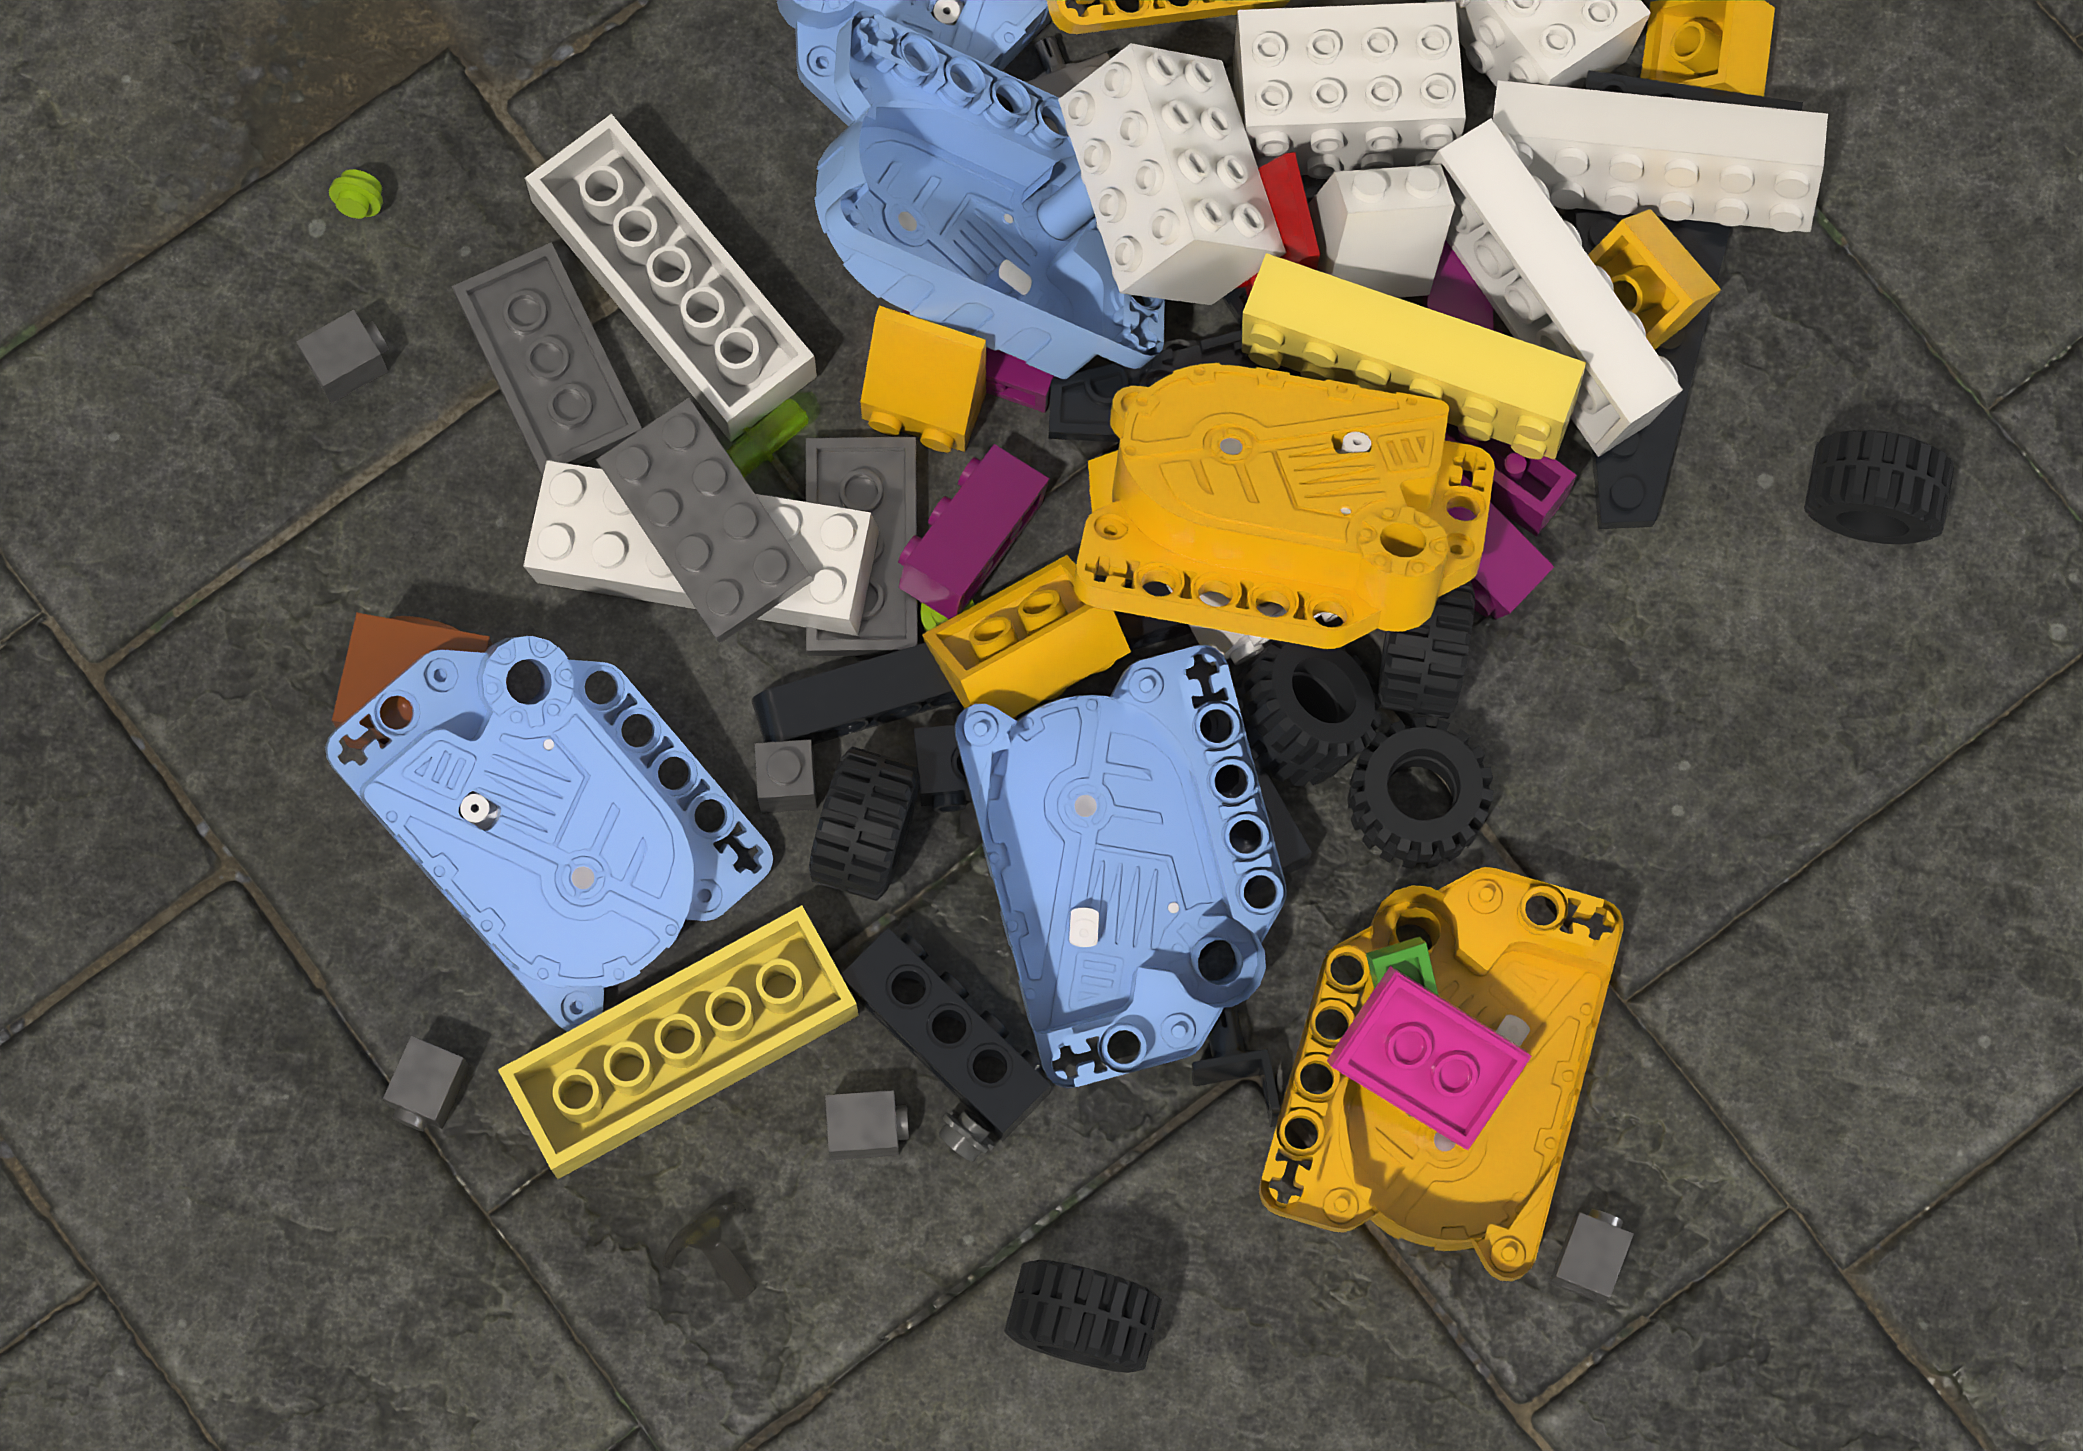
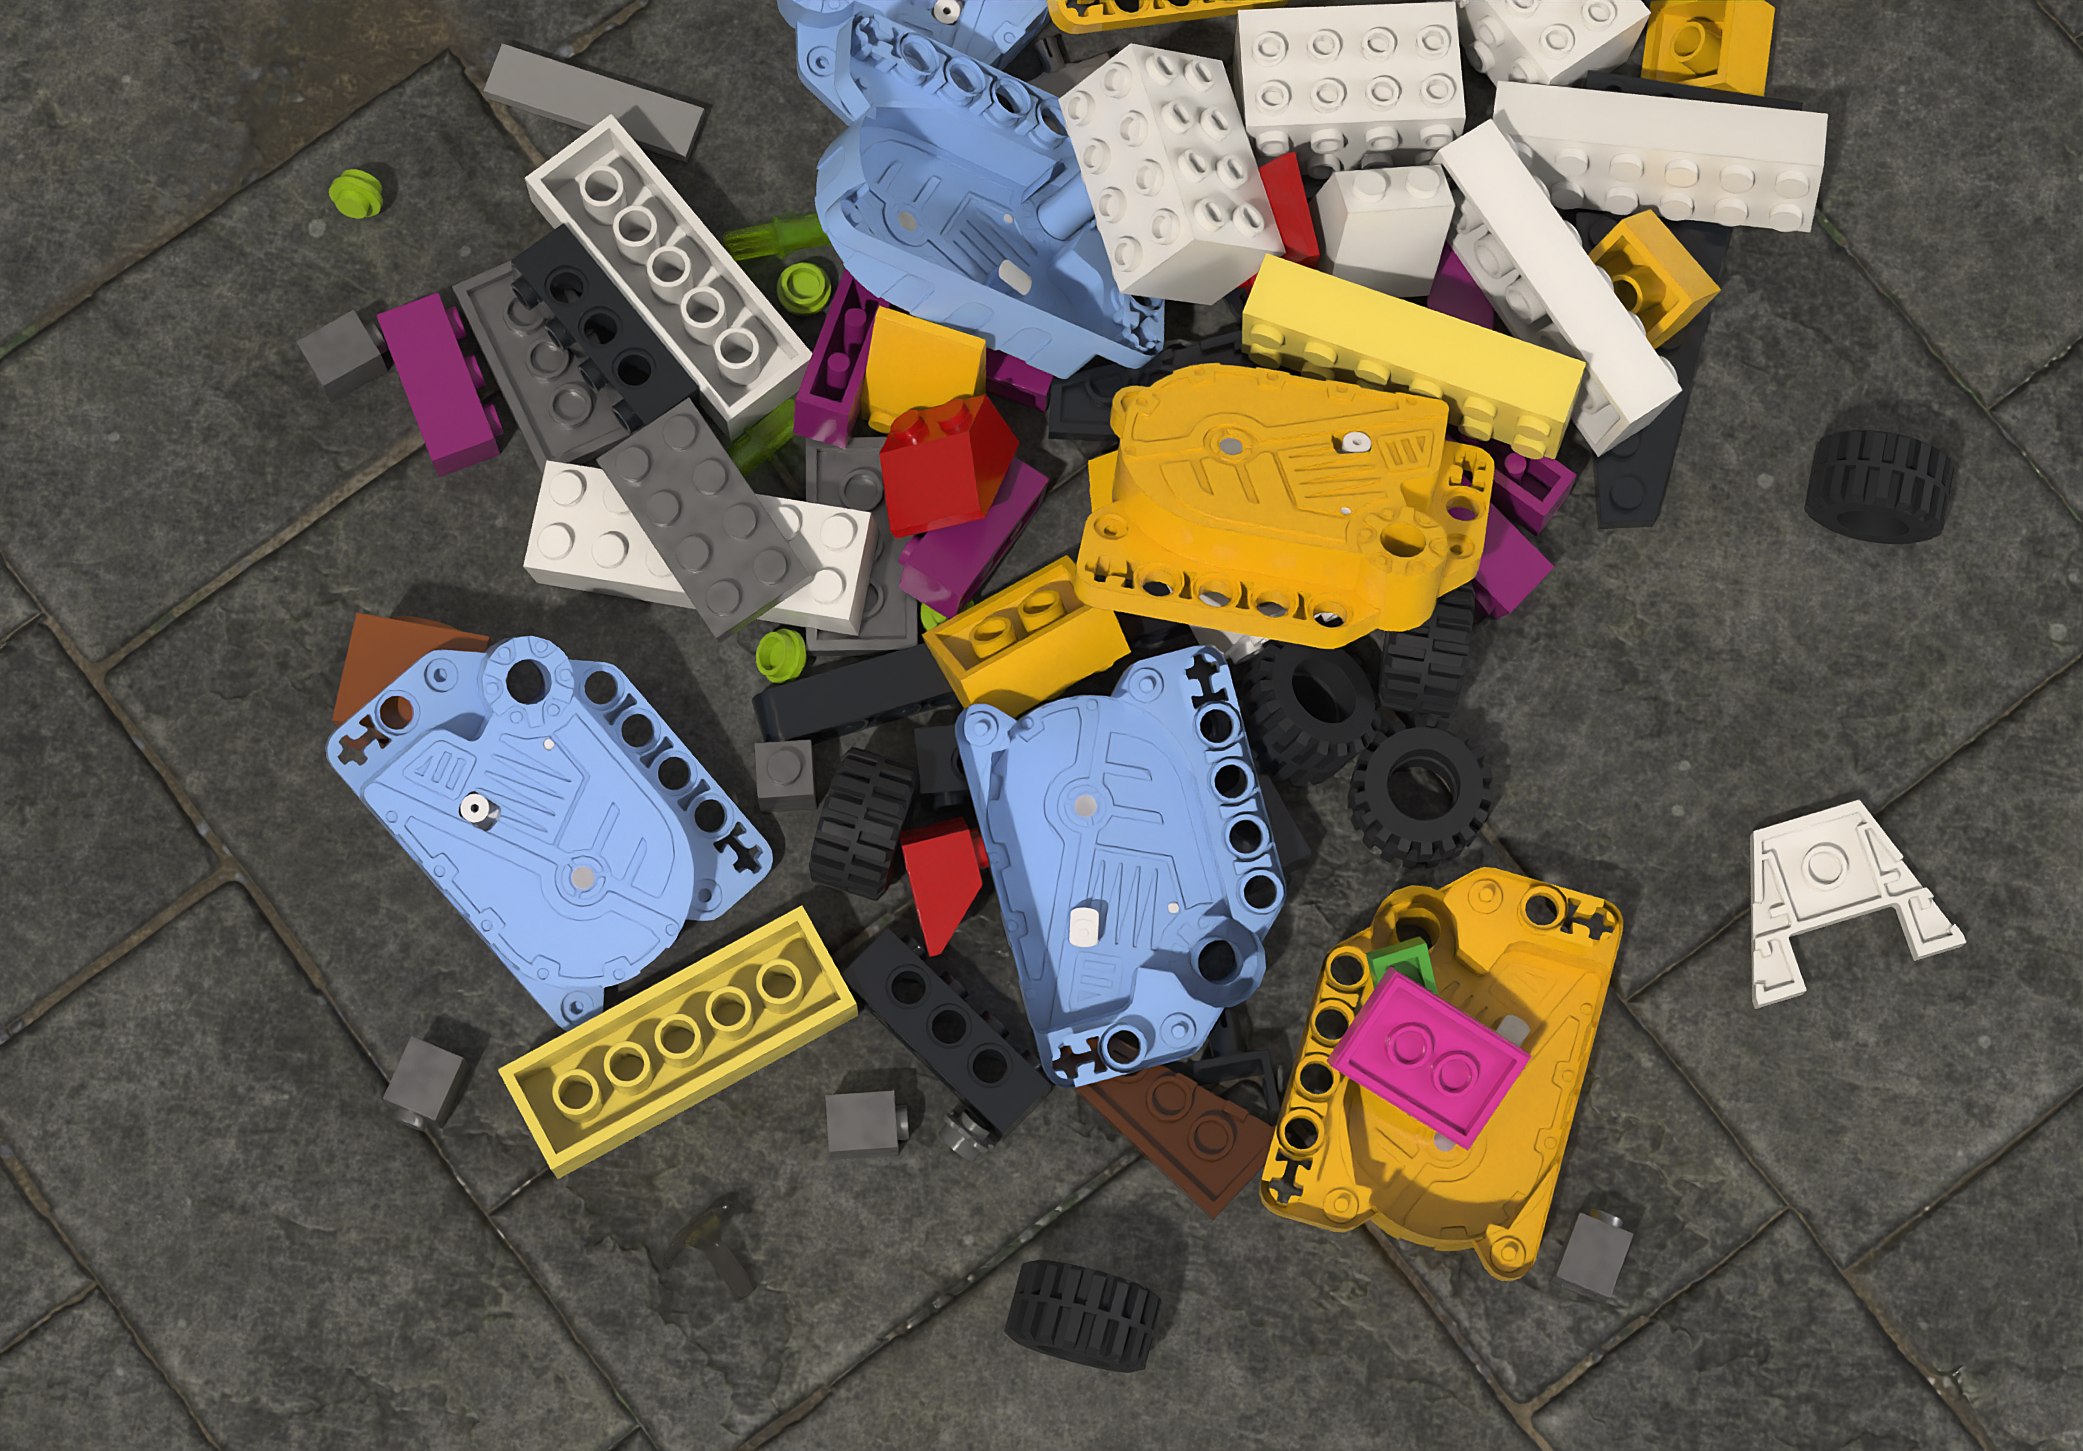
none -> magenta brick [376,292,504,478]
none -> light grey tile [483,44,705,163]
none -> black brick [510,223,700,434]
none -> clear neon green axle [722,213,832,261]
none -> lime plate [756,629,807,685]
none -> lime plate [777,262,831,316]
none -> magenta brick [793,268,896,449]
none -> red slope [879,394,1020,539]
none -> red slope [899,816,989,957]
none -> reddish brown wing [1052,1036,1292,1220]
none -> white wing [1750,800,1966,1009]

